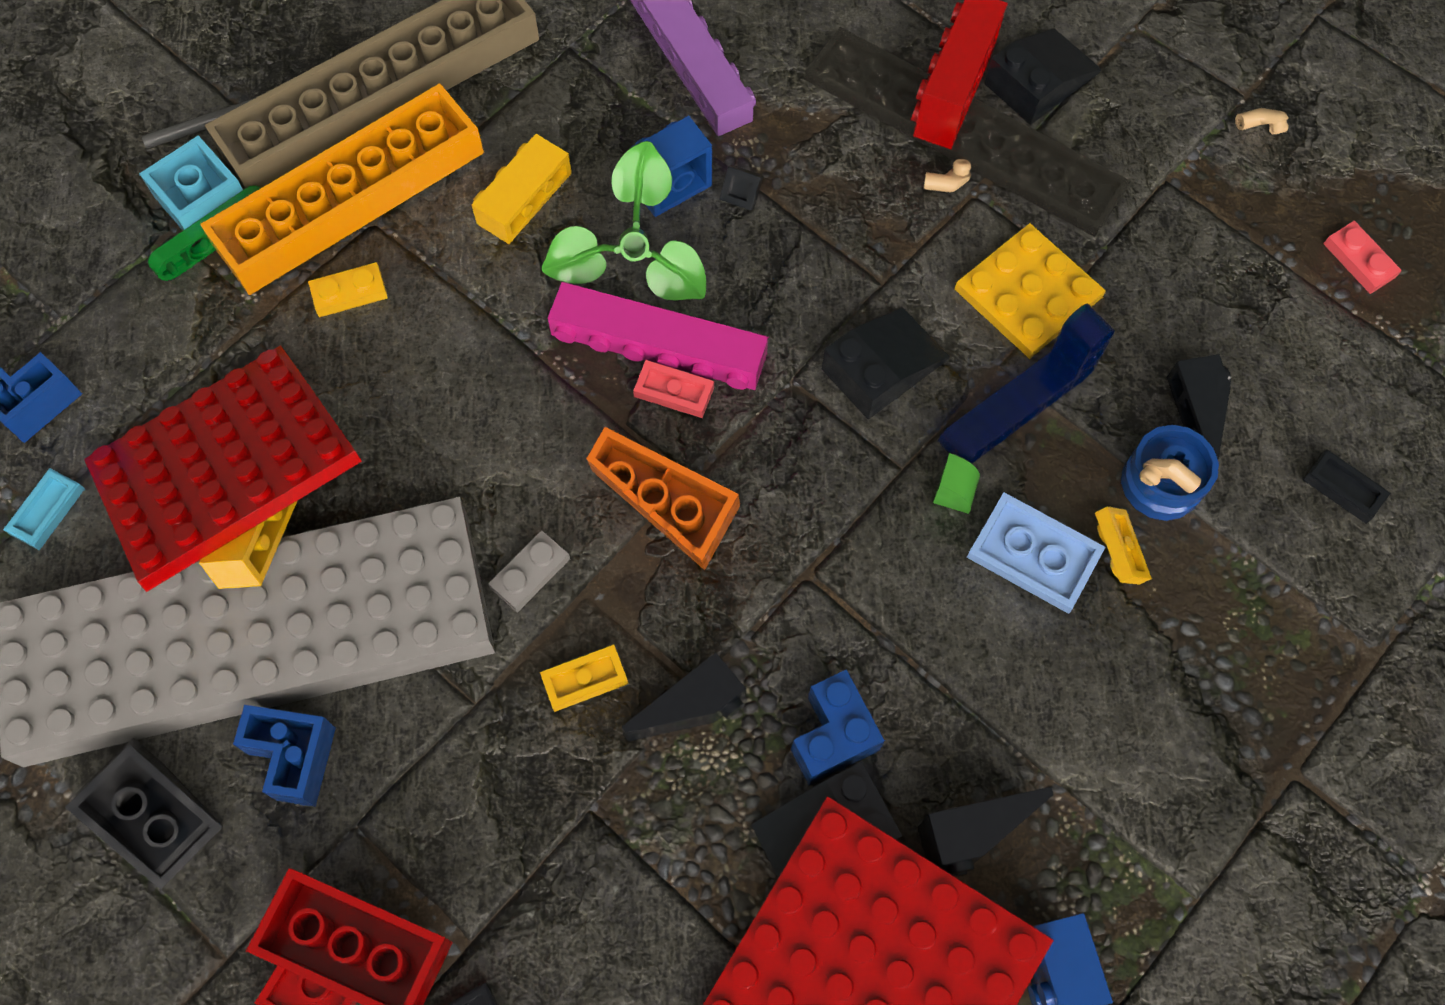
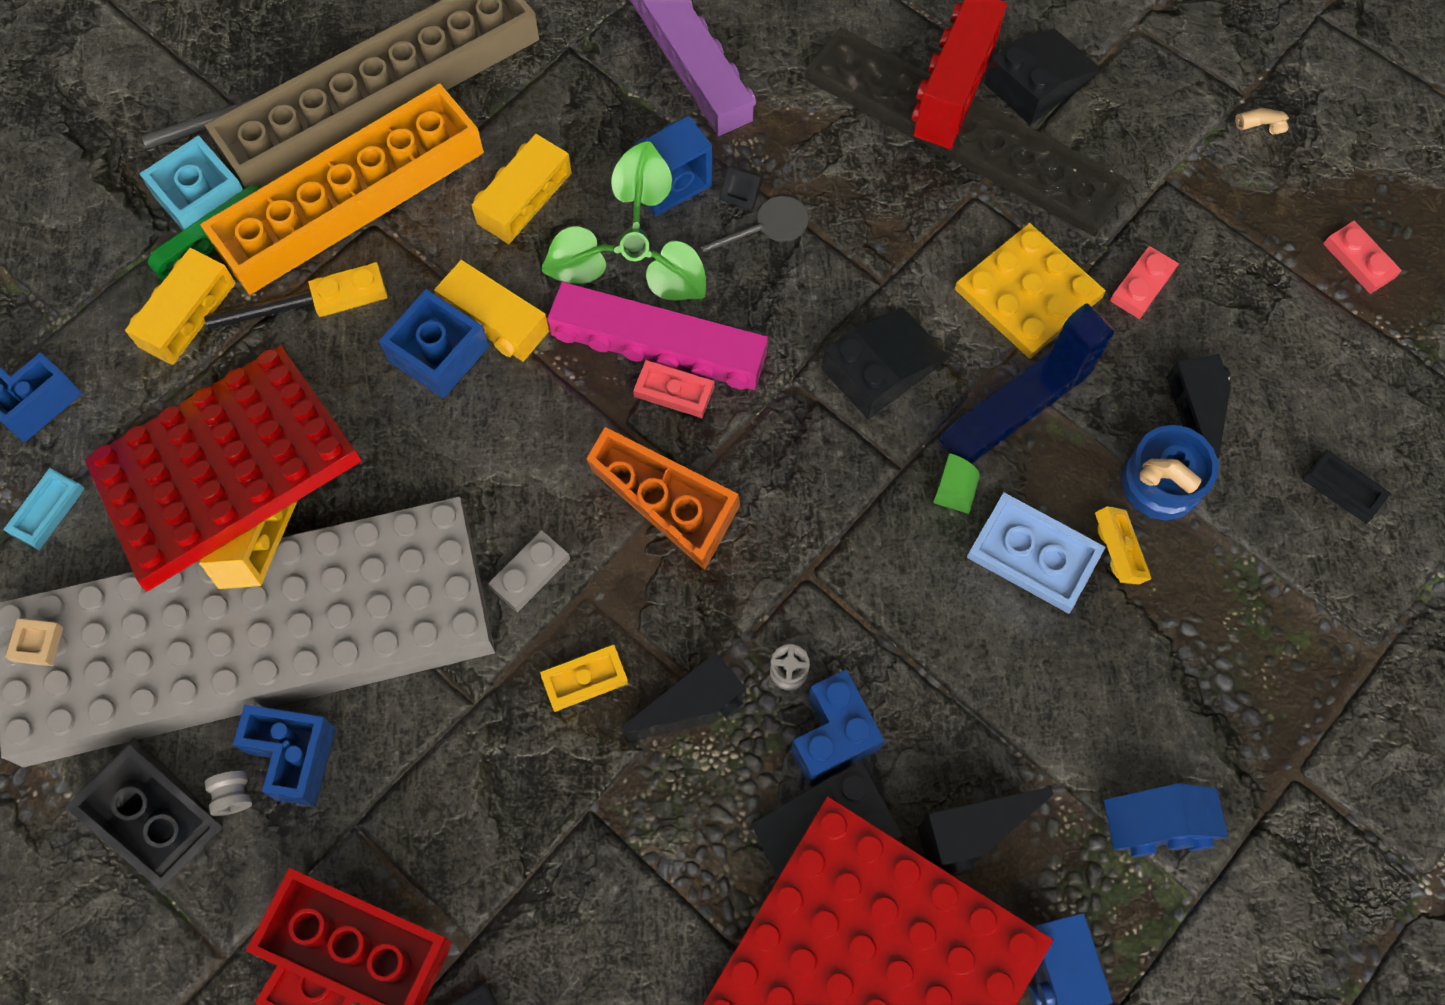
tan arm [923,159,972,193] -> none
none -> tan plate [5,618,64,666]
none -> yellow brick [125,248,236,365]
none -> black bar [204,290,314,329]
none -> light grey wheel [204,771,252,816]
none -> blue brick [379,289,489,399]
none -> yellow brick [434,260,549,362]
none -> dark grey piece [700,196,809,253]
none -> light grey wheel [769,644,810,690]
none -> blue brick [1104,783,1228,857]
none -> coral plate [1110,246,1179,319]

